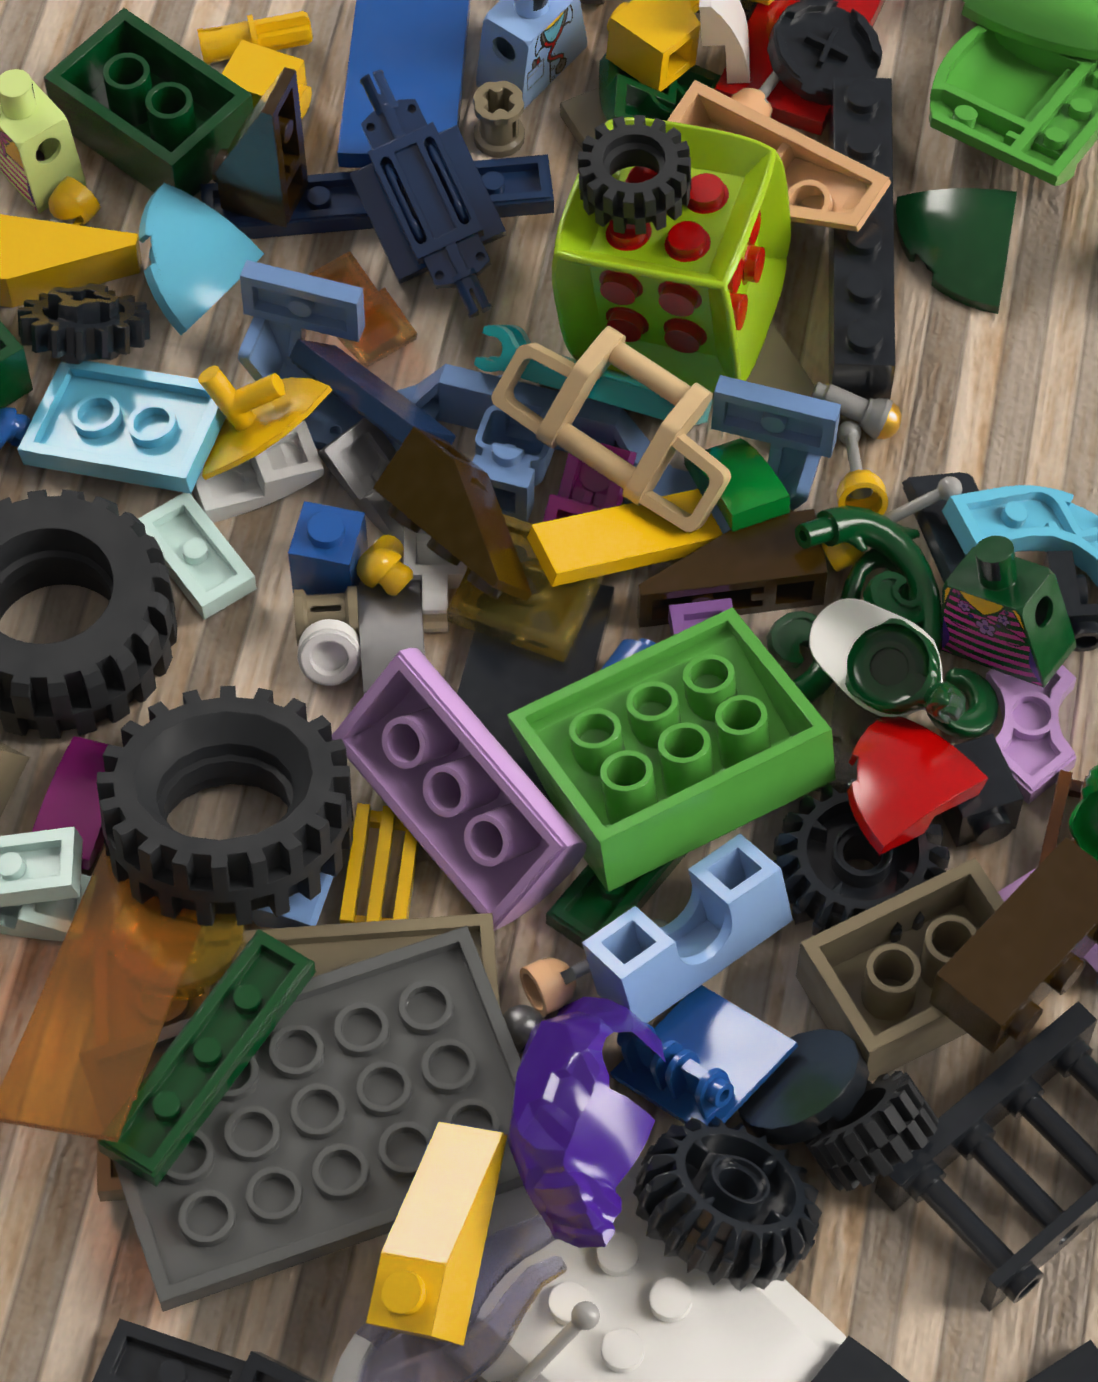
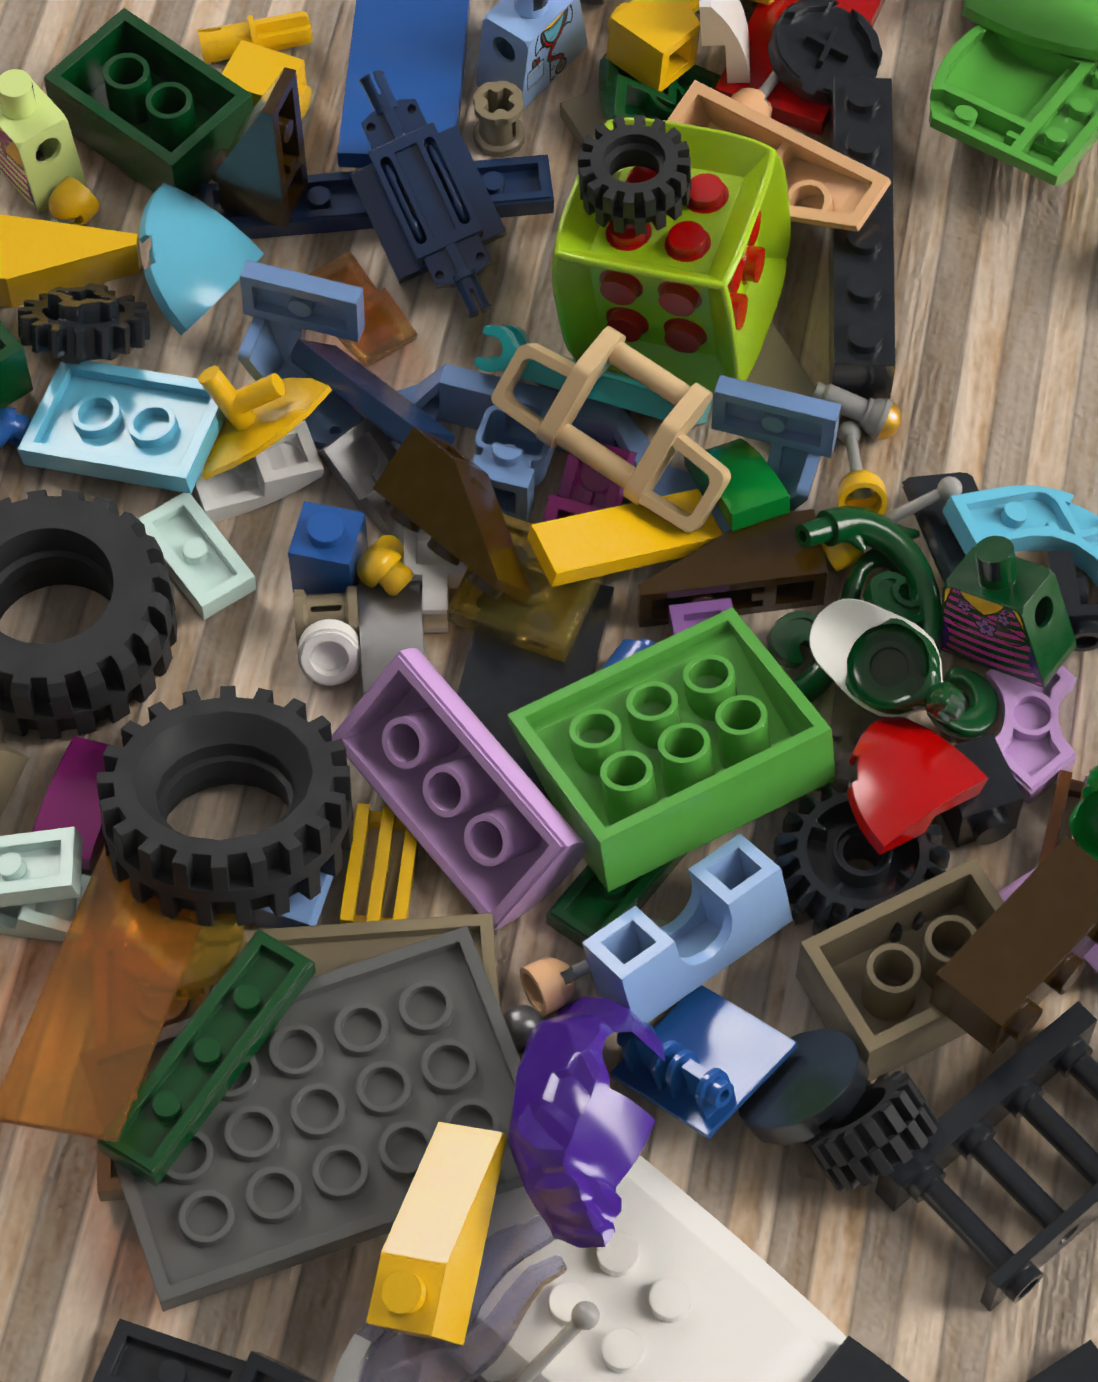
black gear [633,1116,822,1291] -> none
dark green brick [895,188,1017,314] -> none

